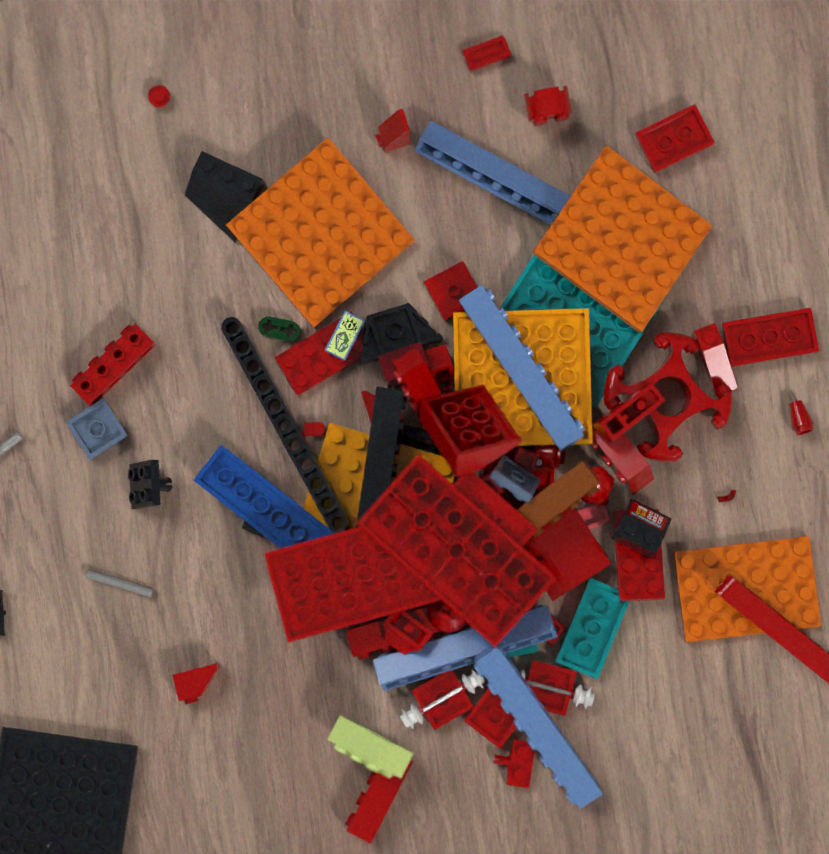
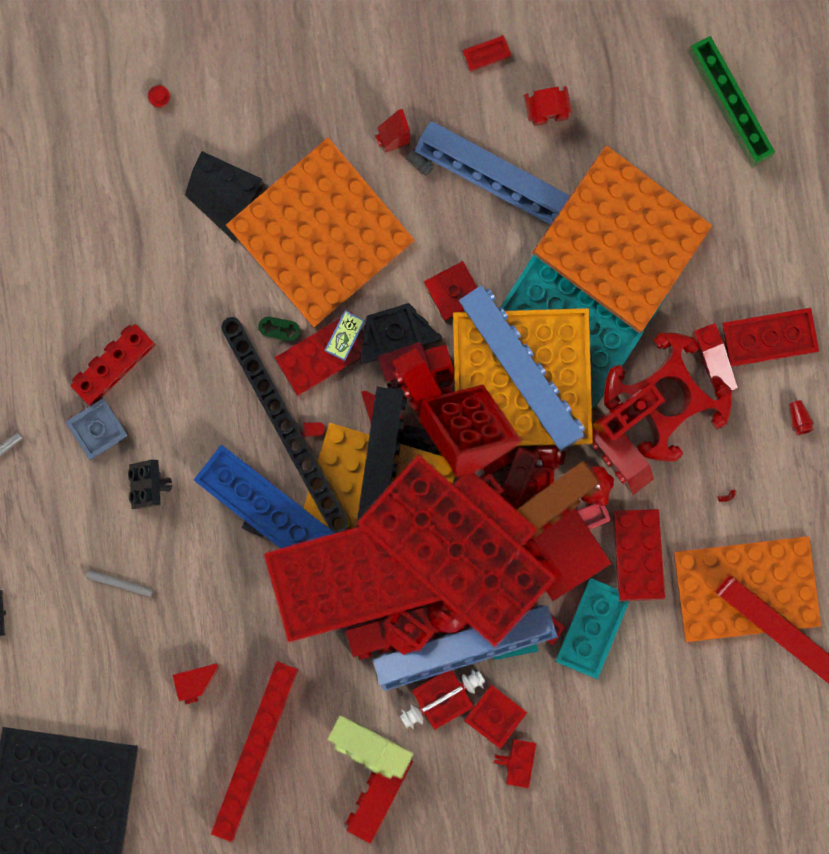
medium blue brick [474,644,603,809] -> none
sand blue plate [490,455,541,503] -> none
red plate [520,660,595,716] -> none
black slope [611,498,672,559] -> none
red plate [635,104,715,174] -> none
none -> red brick [211,661,299,842]
none -> dark grey pin [406,148,435,176]
none -> green brick [688,36,775,168]

